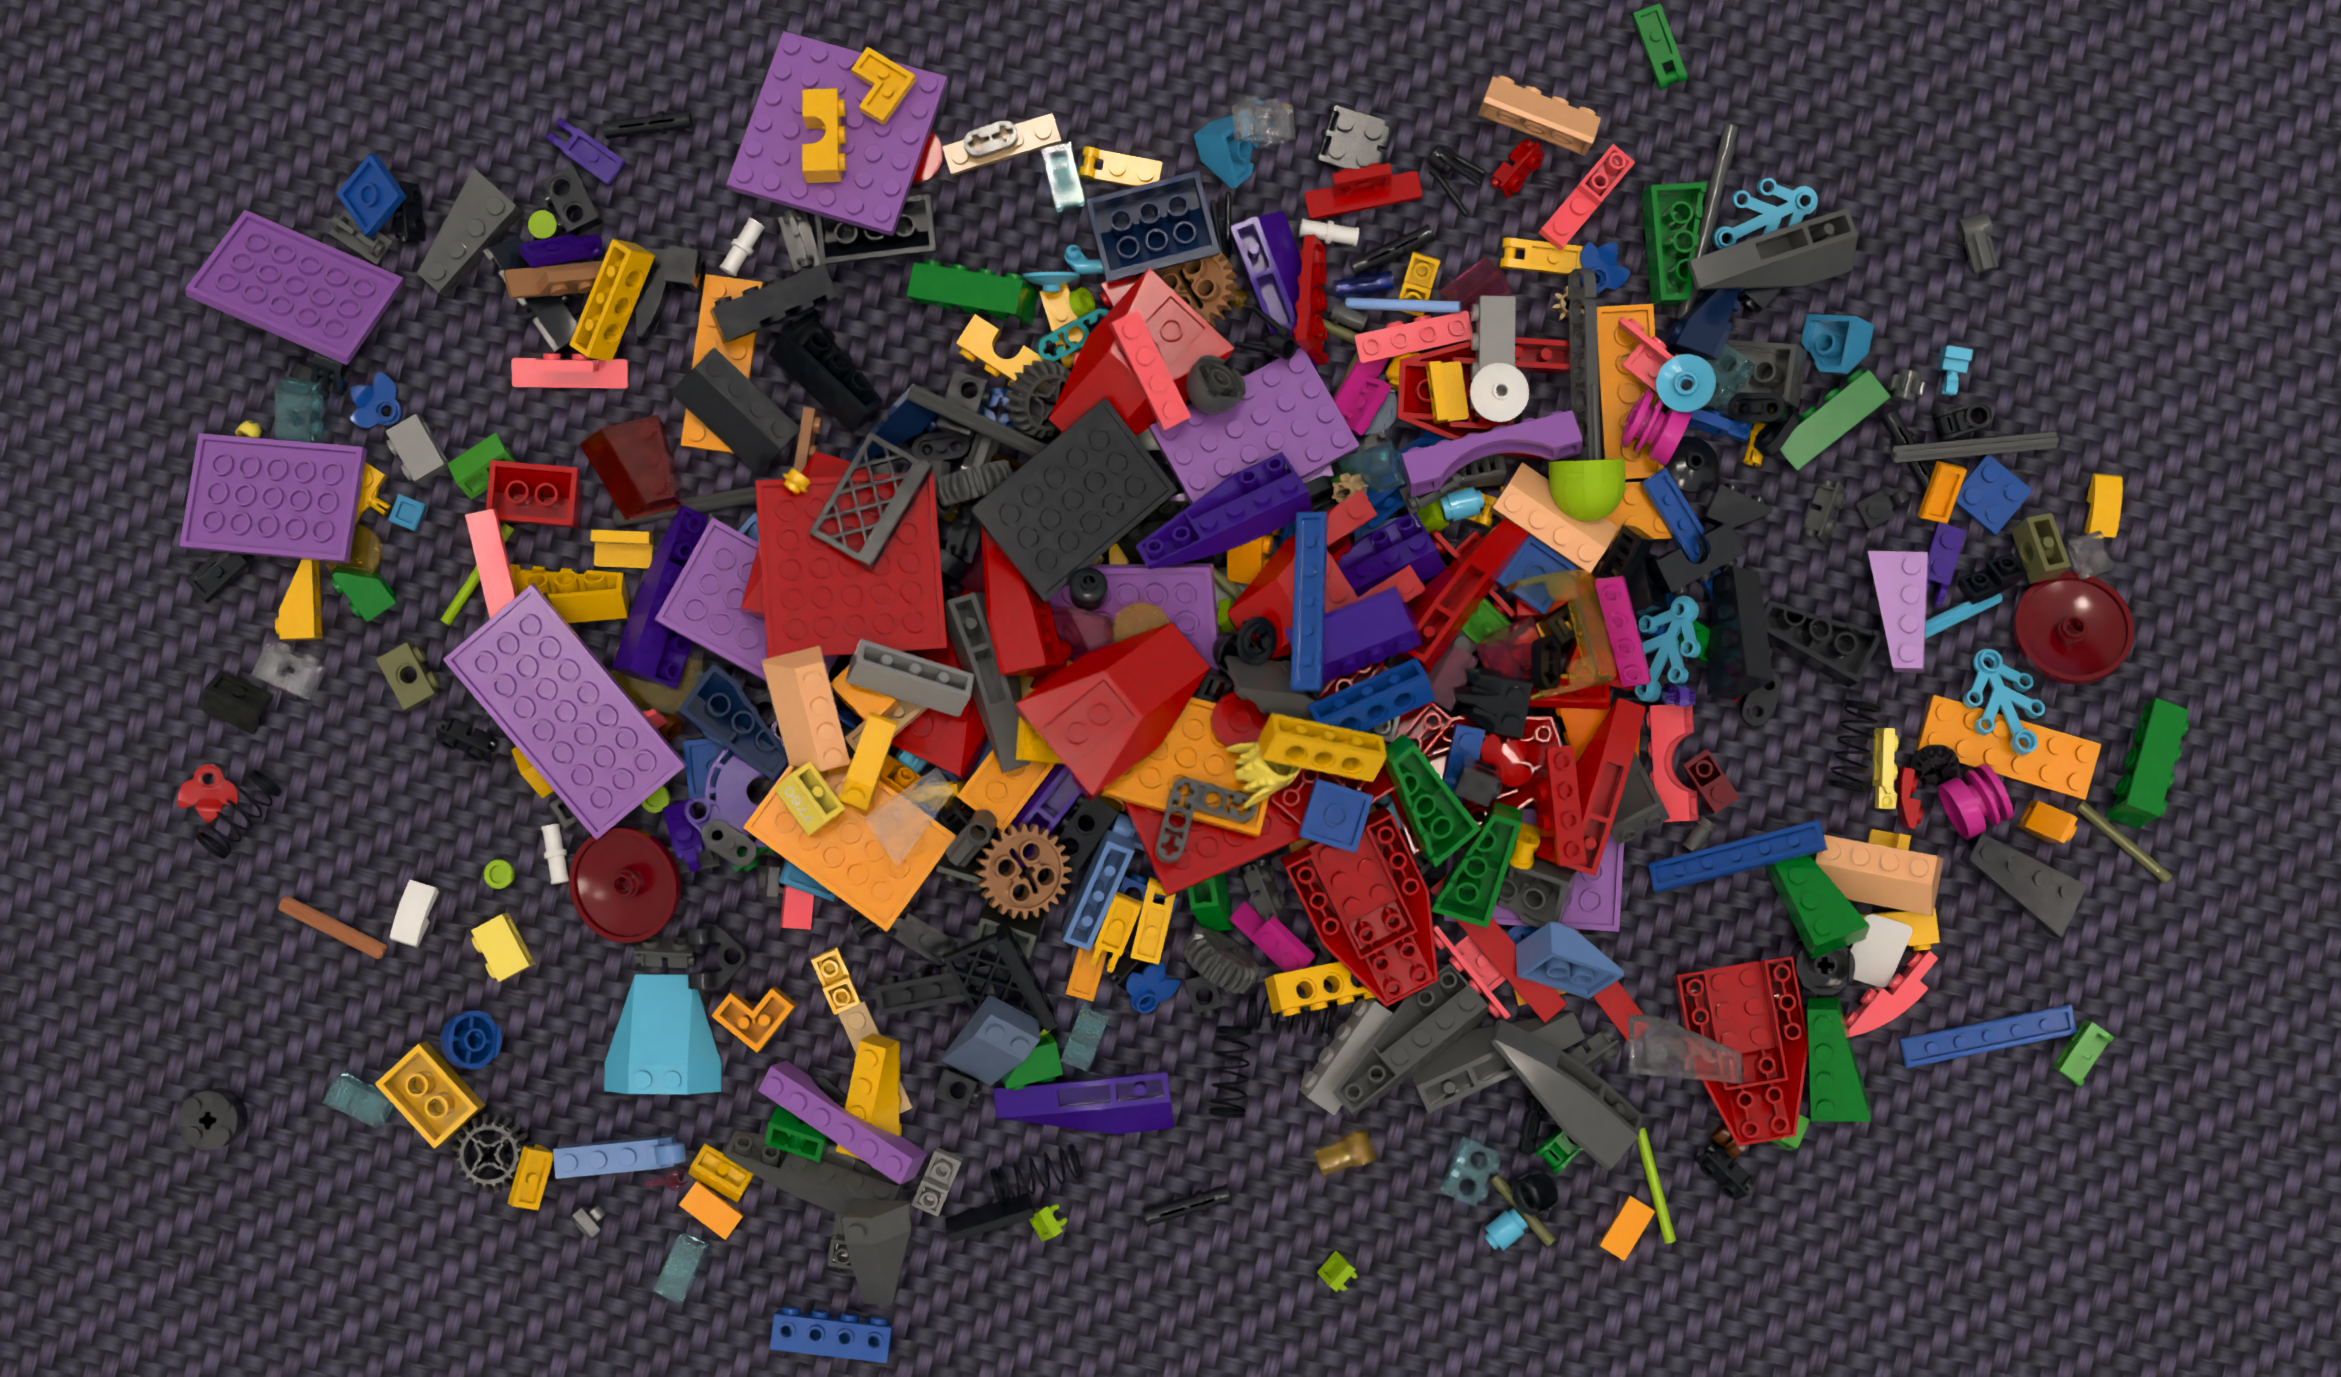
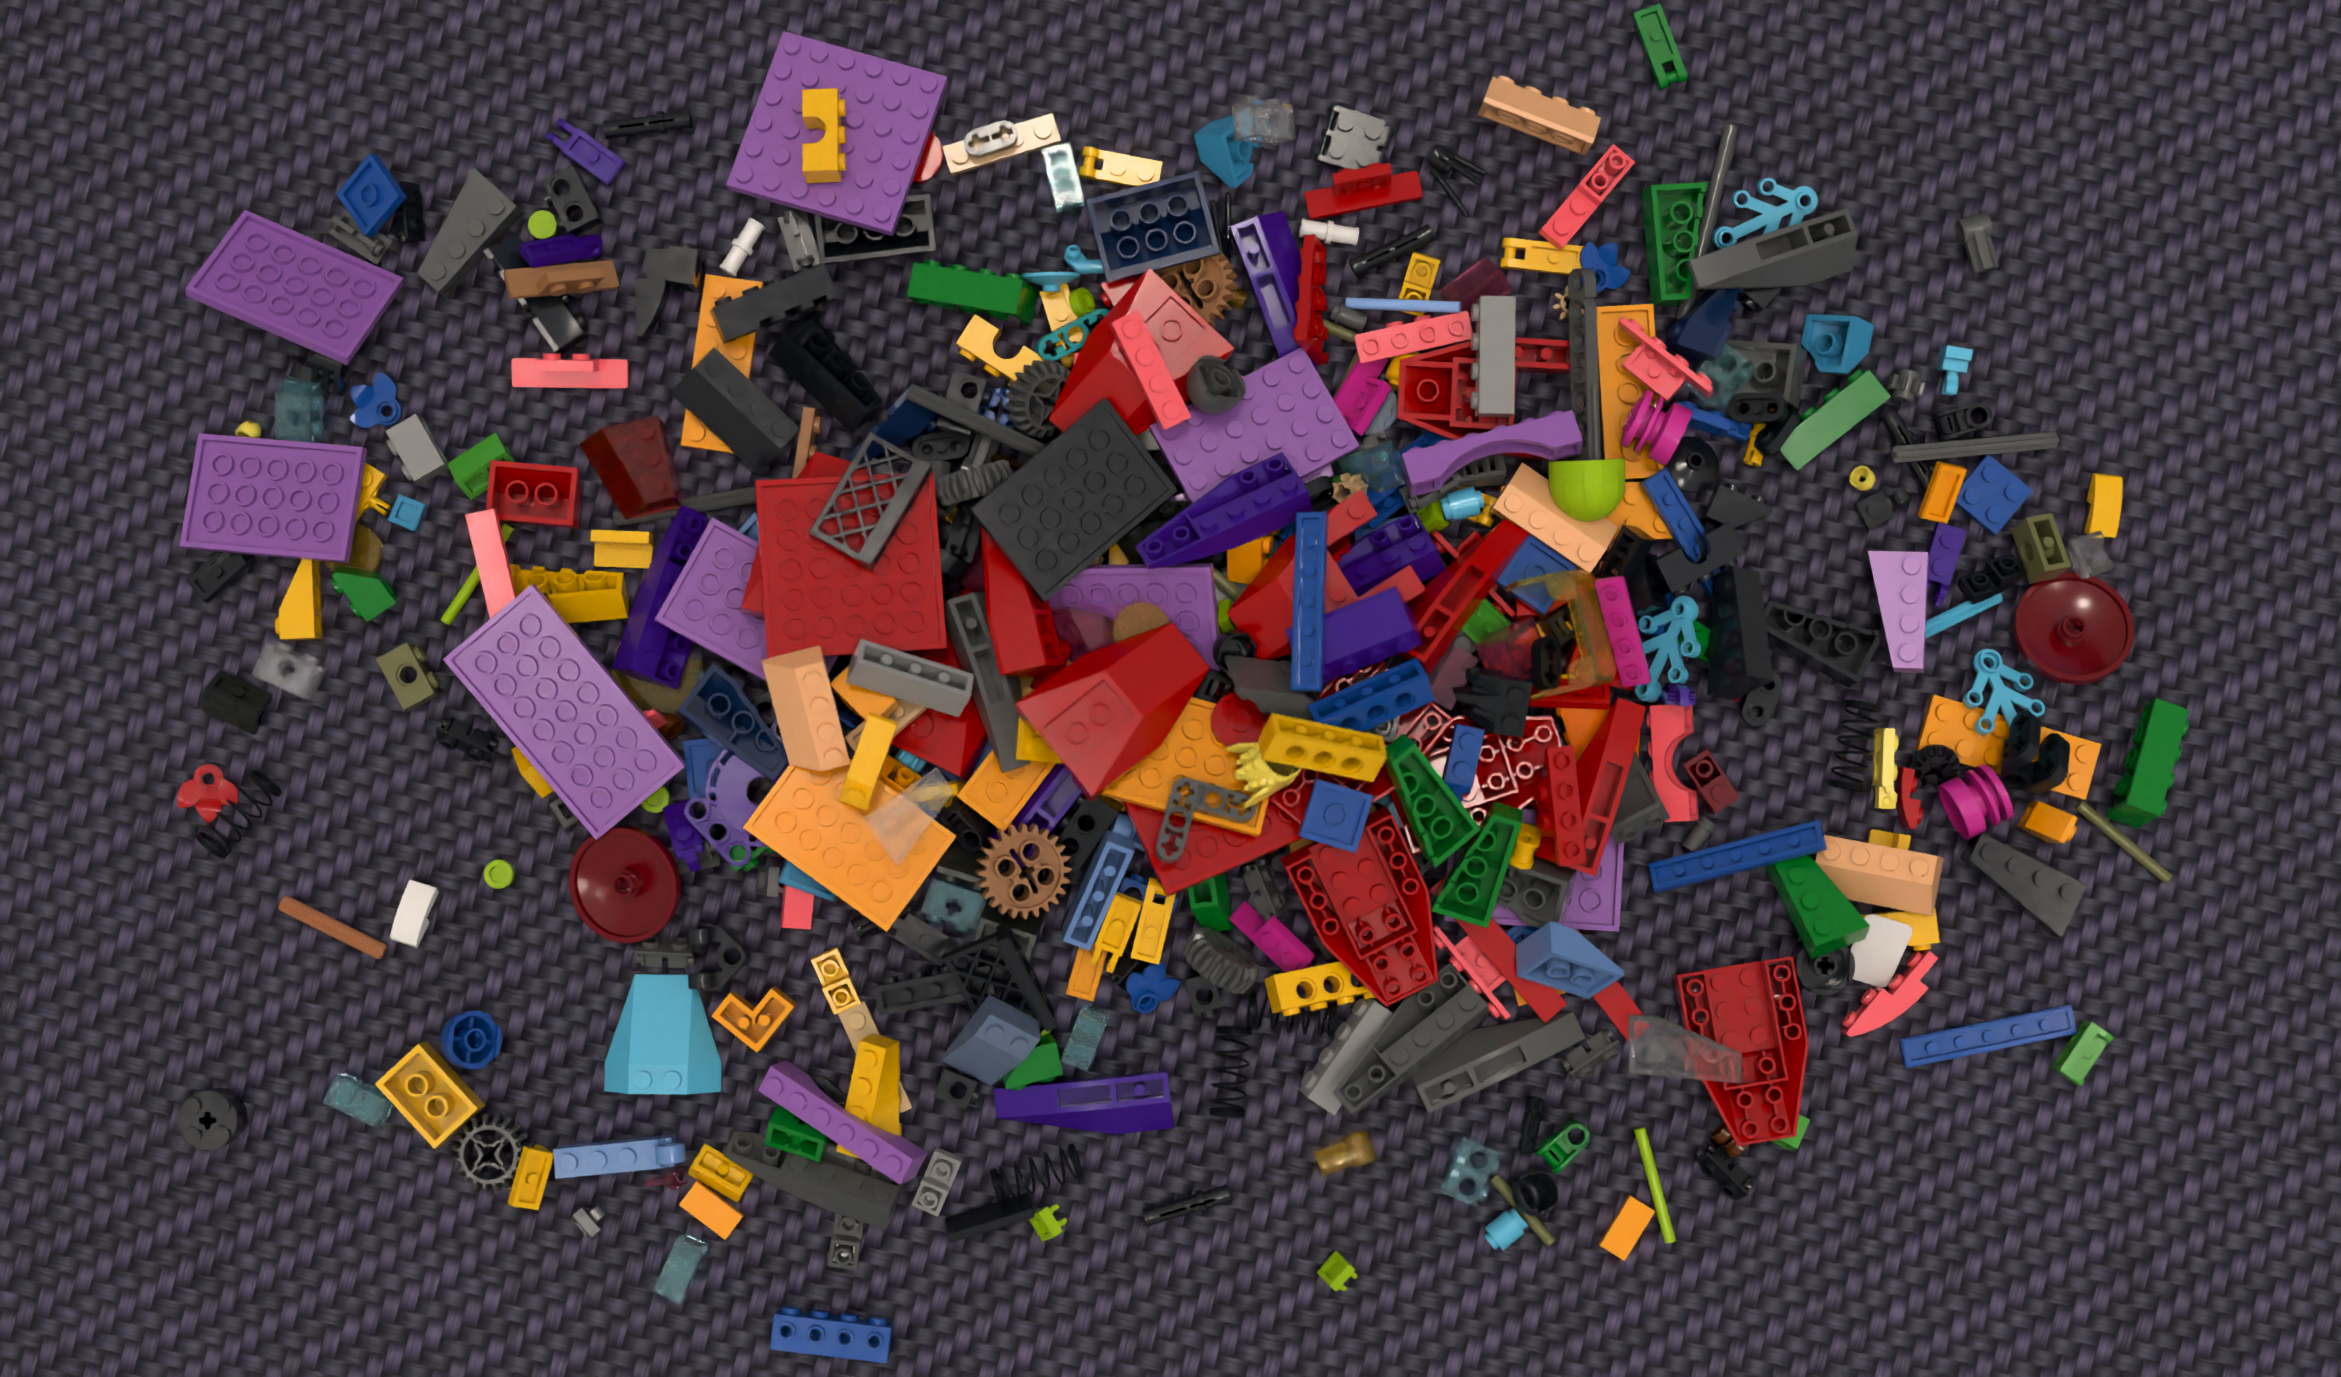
light yellow brick [471,913,536,982] -> none
white pin [541,824,569,885] -> none
yellow brick [569,239,655,361] -> none
black plate [702,820,757,867] -> none
light yellow brick [774,761,845,836] -> none
yellow plate [783,468,811,495] -> none
dark grey wedge [842,1199,912,1305] -> none
yellow plate [851,47,917,125] -> none
dark grey piece [945,809,997,867] -> none
black head [1069,568,1108,611] -> none
black gear [1233,616,1277,664] -> none
black plant [1234,306,1297,360] -> none
clear blue pin [1334,271,1394,298] -> none
yellow panel [1426,361,1469,424] -> none
black brick [1454,755,1503,807] -> none
white dish [1470,363,1529,422] -> none
red plate [1481,734,1533,787] -> none
red hinge [1489,139,1545,200] -> none
dark grey wedge [1491,1019,1643,1171] -> none
medium azure dish [1656,354,1716,413] -> none
dark grey hinge [1803,479,1847,543] -> none
green wedge [1808,998,1872,1122] -> none
none -> clear light blue brick [921,878,988,933]
none -> light yellow hinge [1849,466,1876,491]
none -> black piece [2000,710,2070,793]

